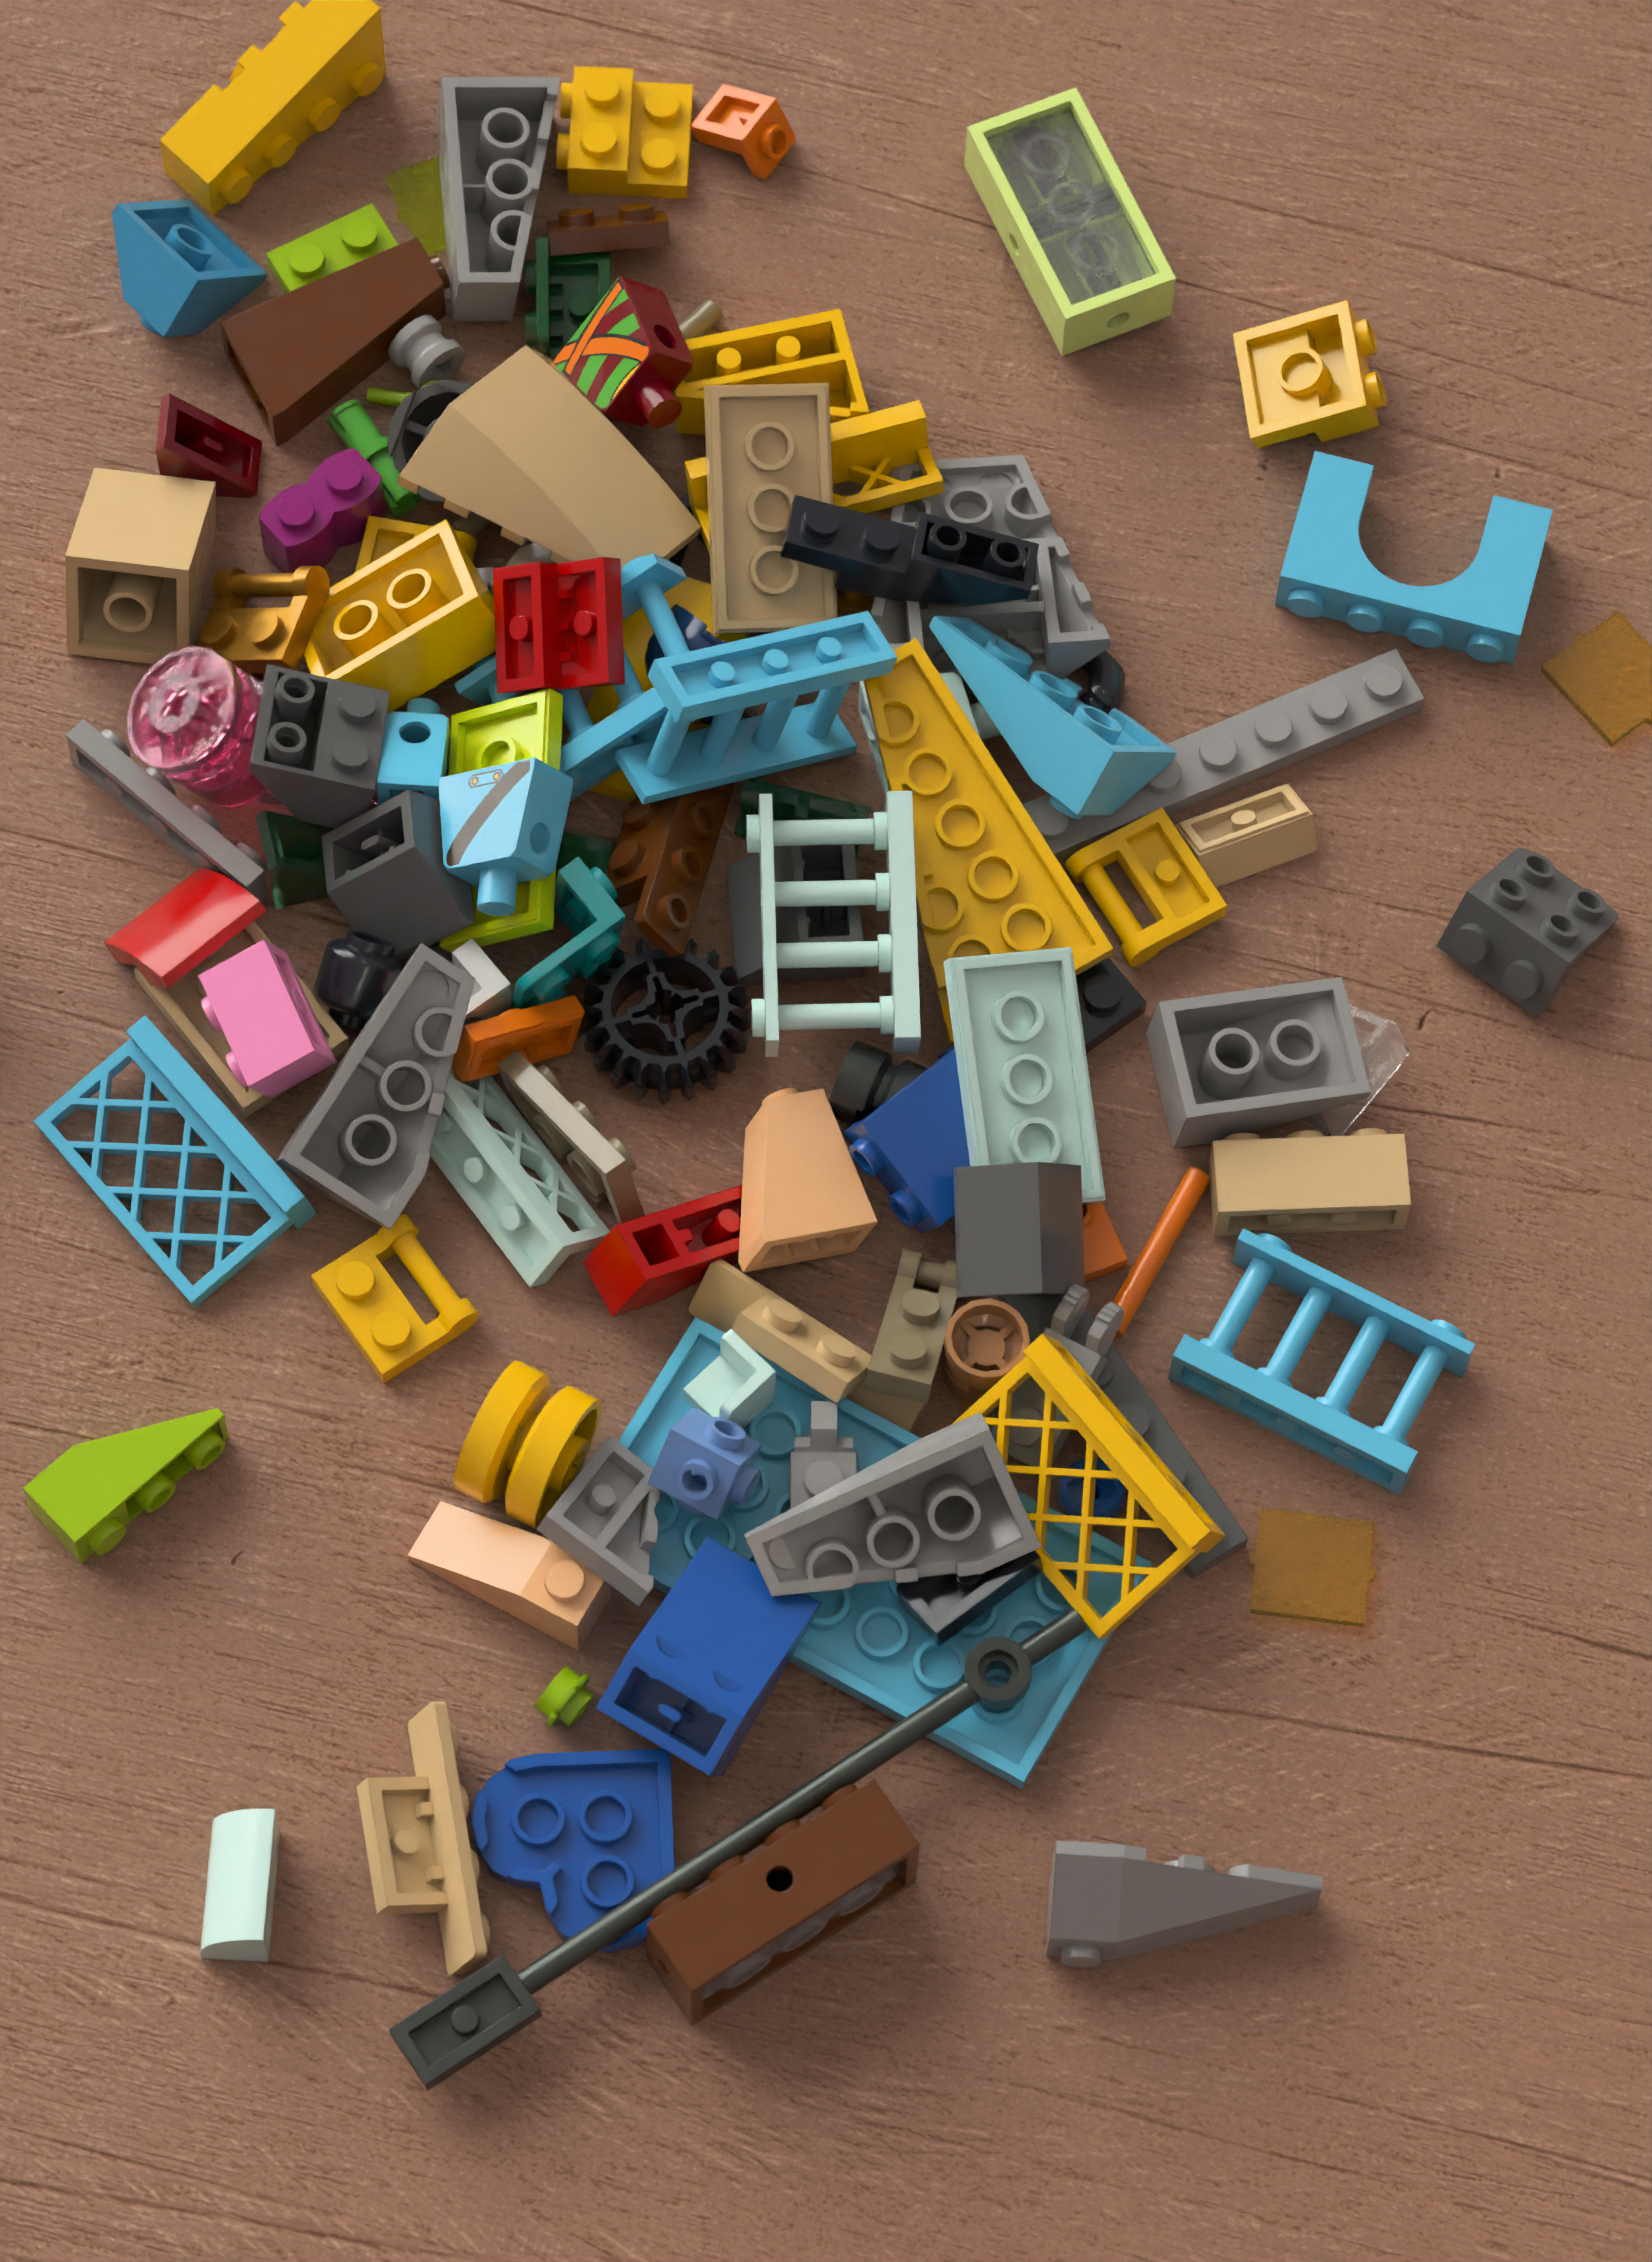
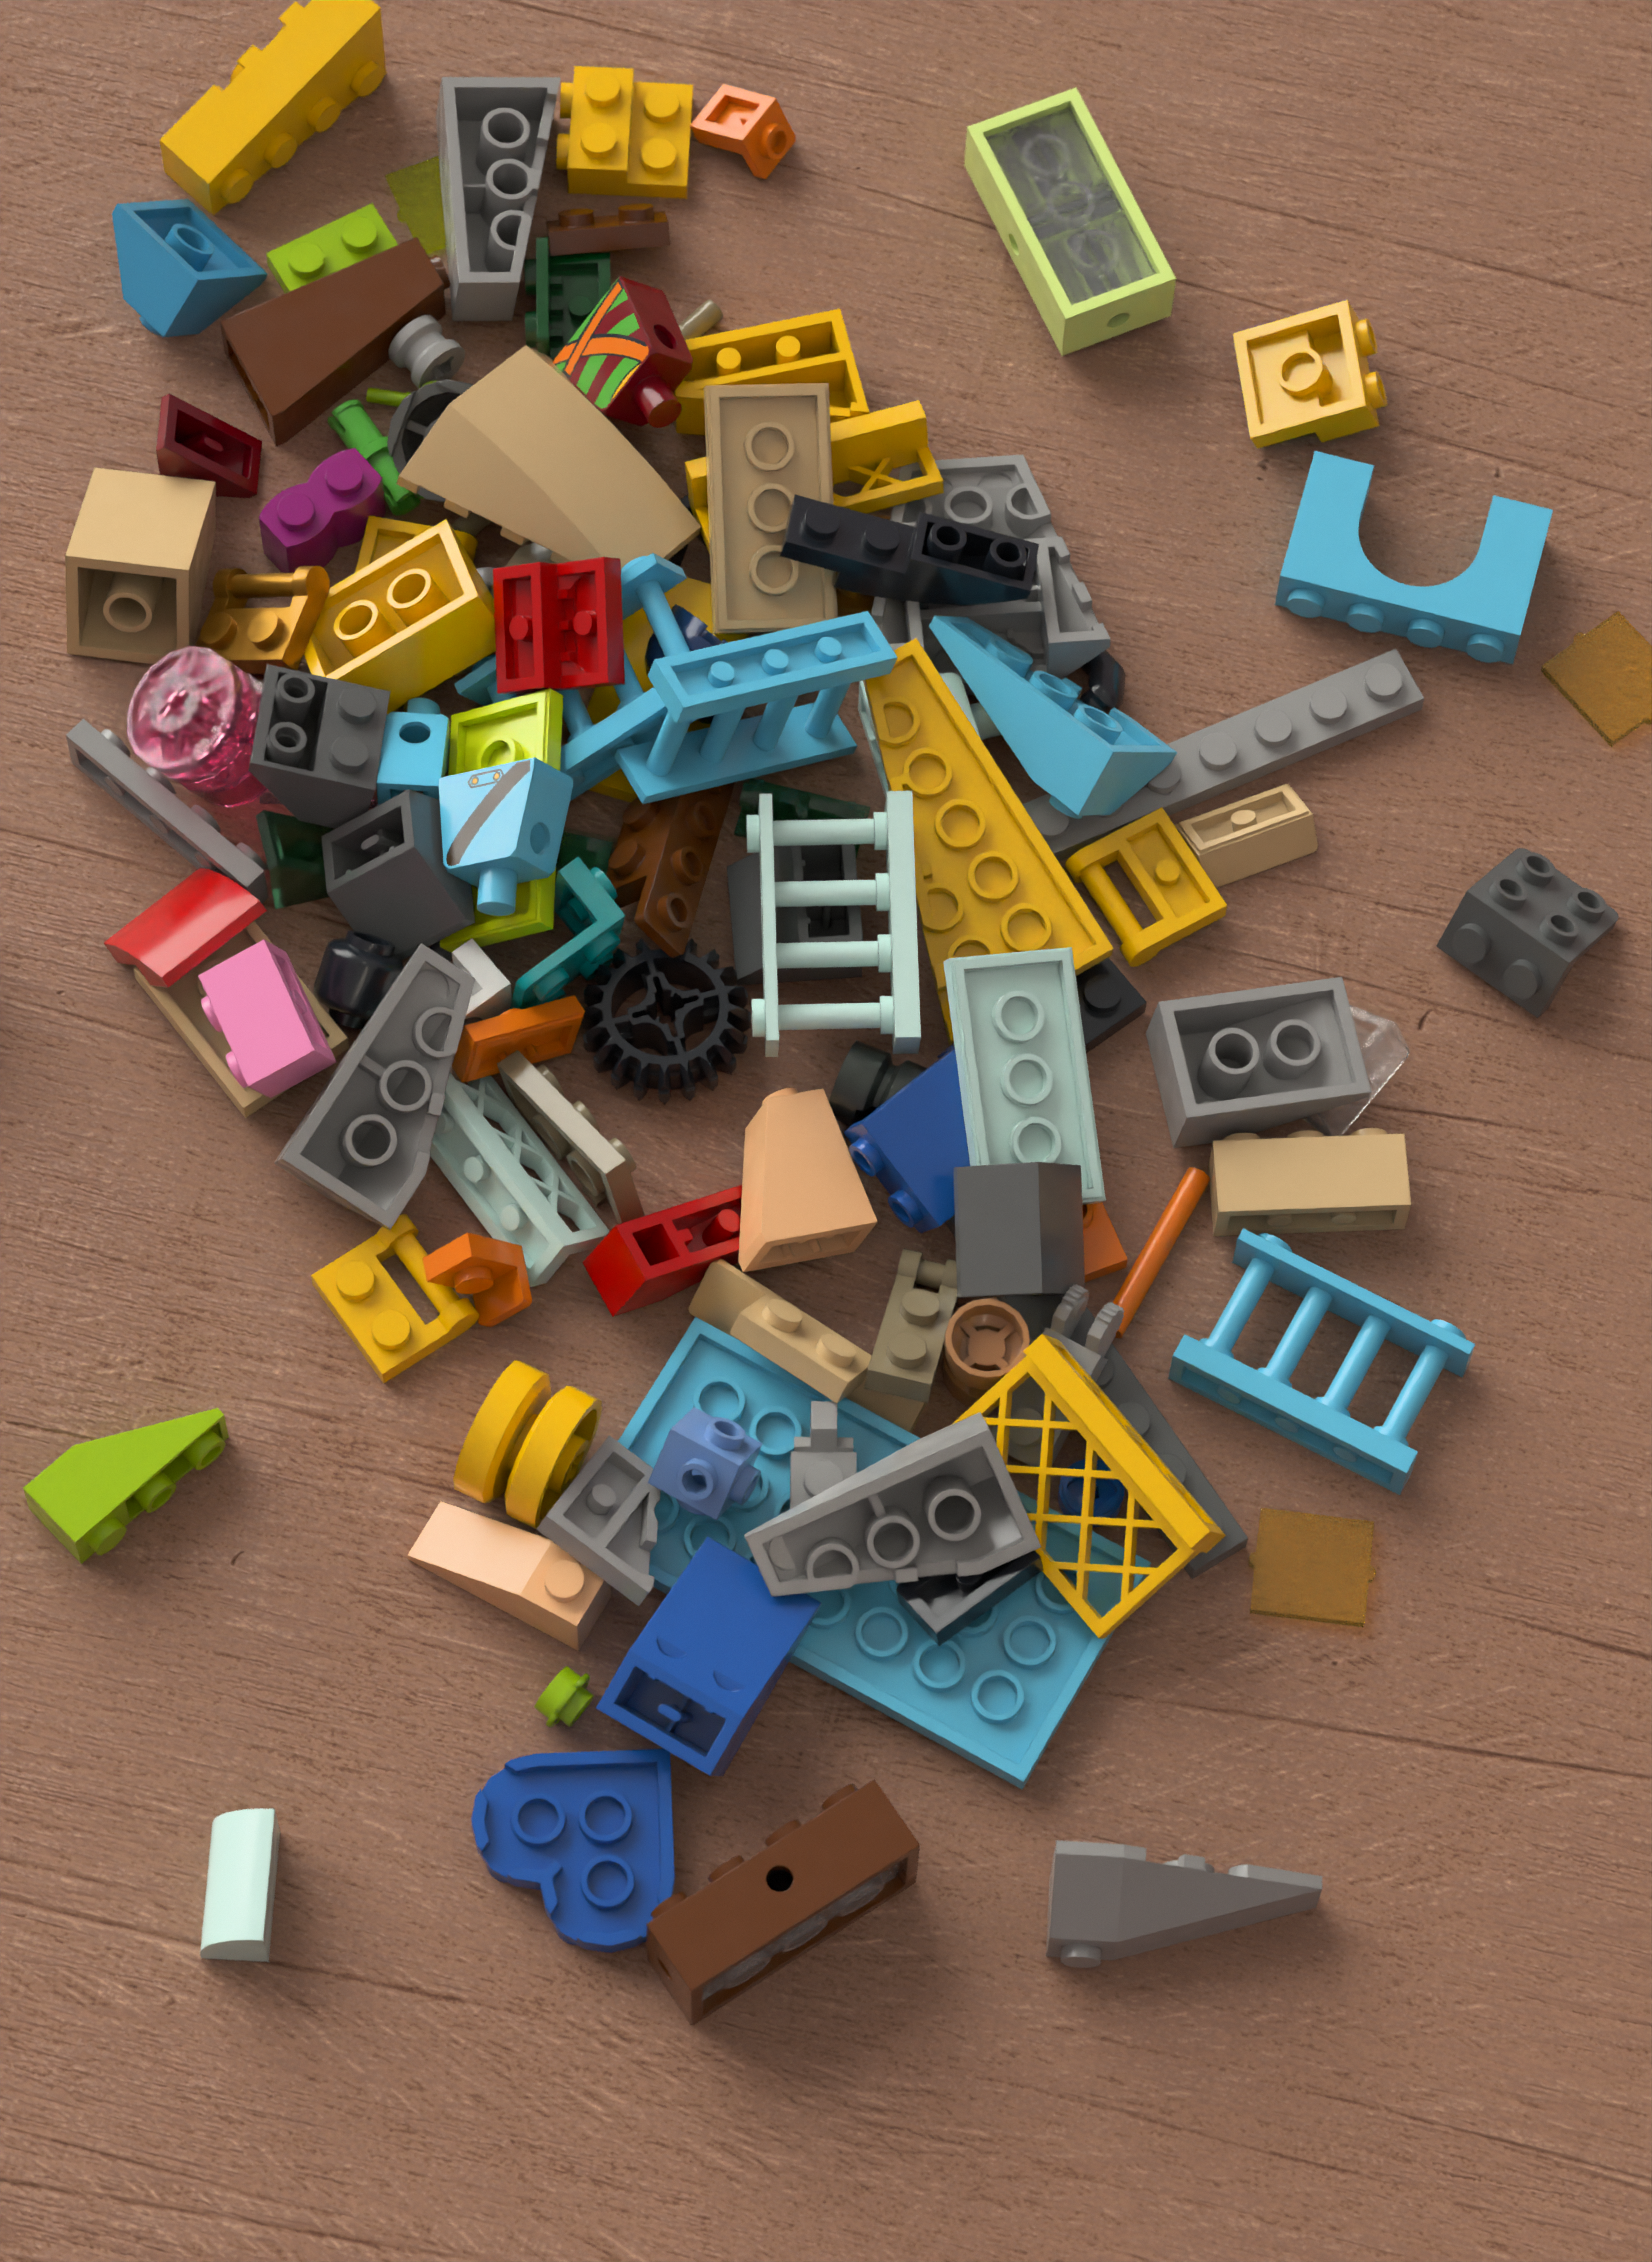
medium azure fence [33,1015,317,1308] -> none
tan bracket [357,1701,490,1975] -> none
pearl dark grey bar [389,1608,1088,2091] -> none
light aqua panel [683,1329,776,1428] -> none
none -> orange bracket [422,1232,532,1327]

